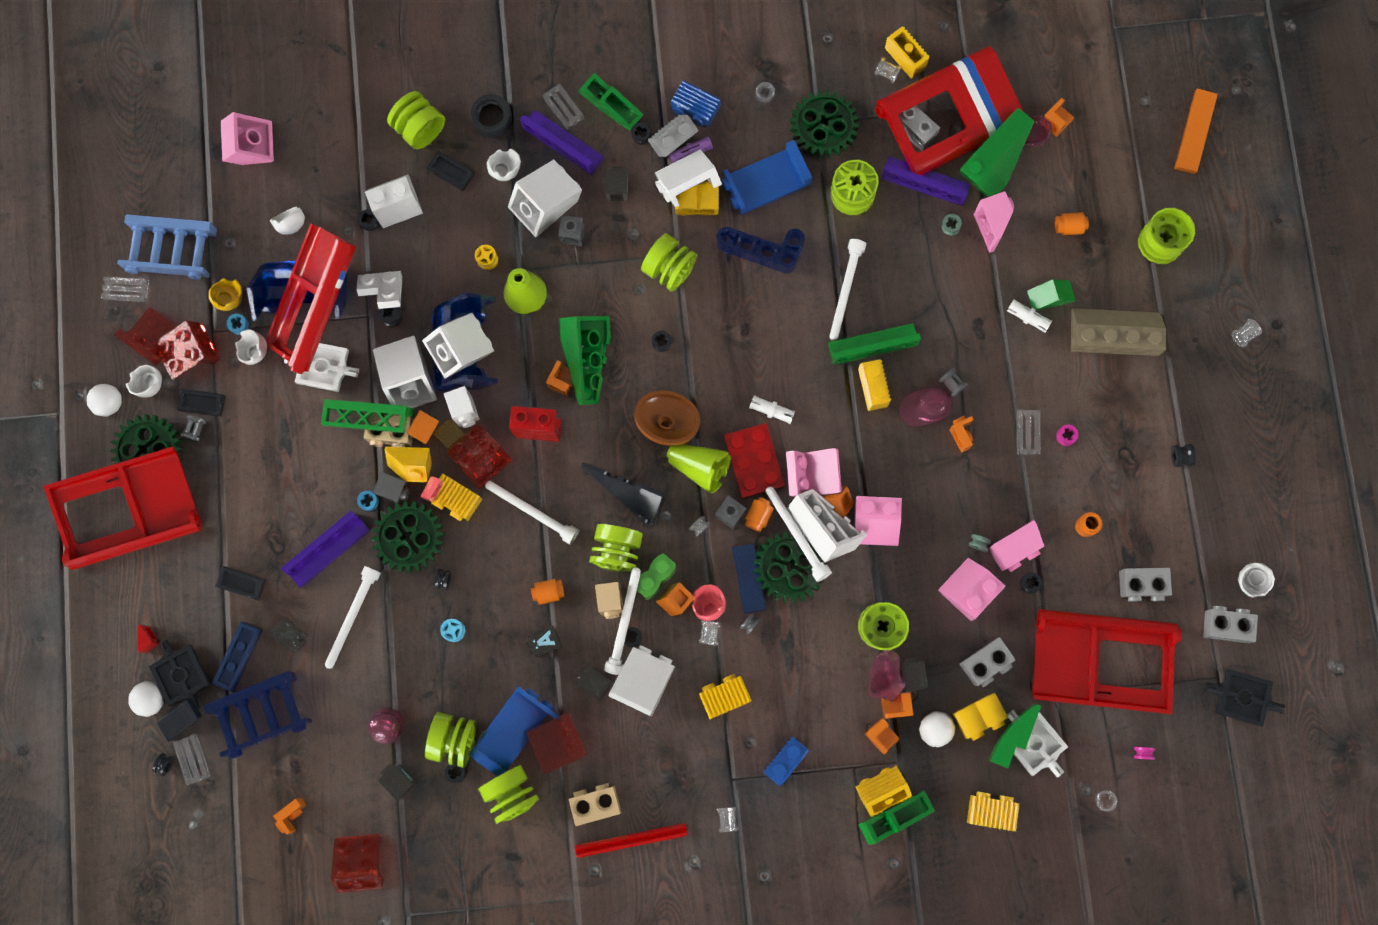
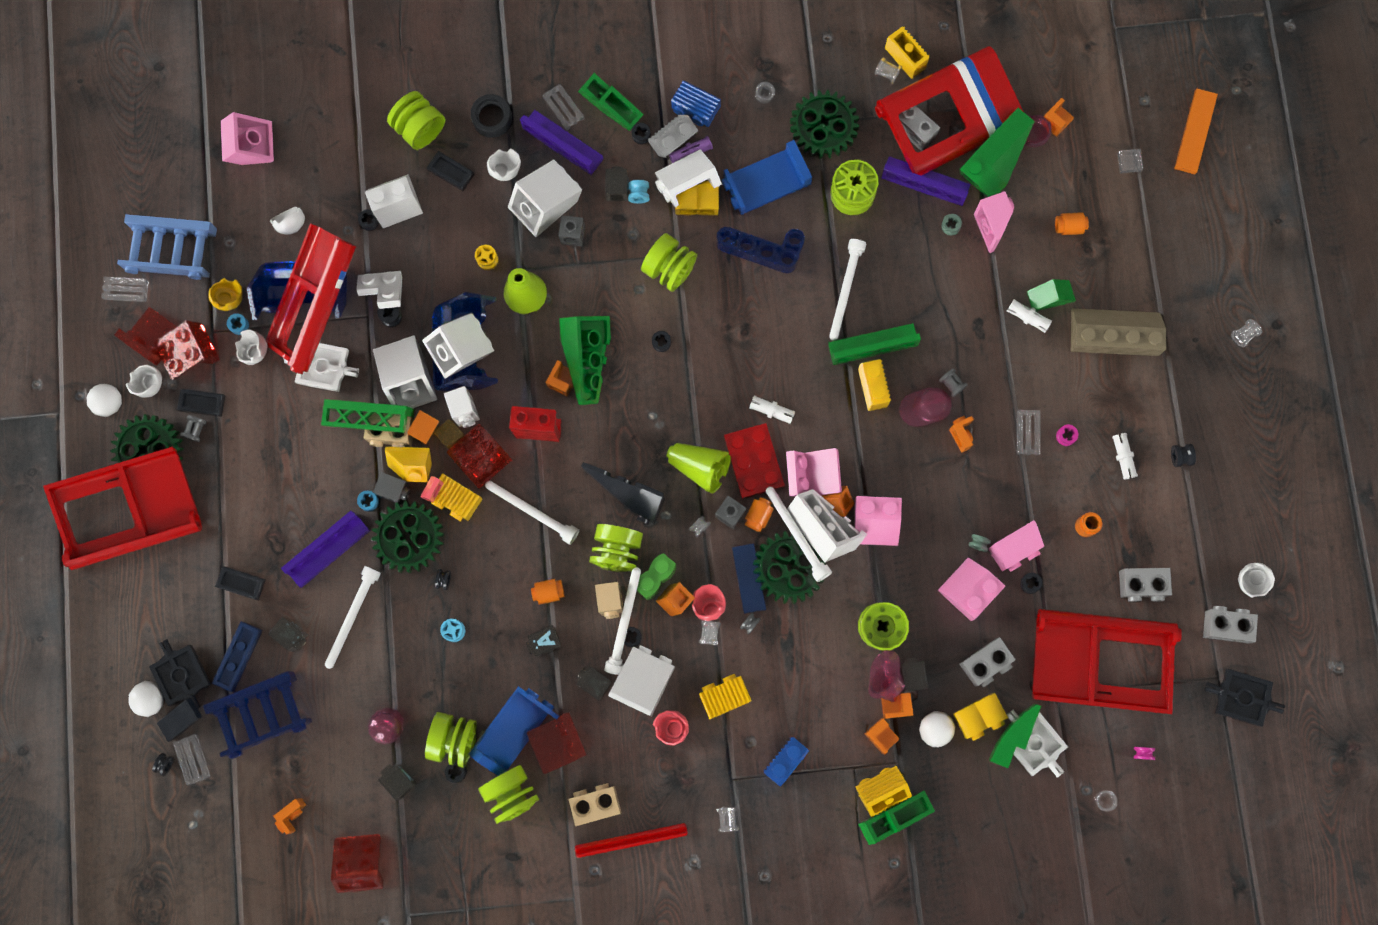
red slope [137,624,160,654] -> none
dark orange dish [634,390,700,446] -> none
yellow brick [967,791,1020,832] -> none
lime wheel [1138,208,1195,264] -> none
none -> medium azure wheel [628,180,650,204]
none -> coral hair [653,710,689,746]
none -> white pin [1112,433,1138,480]
none -> clear tile [1117,149,1143,173]

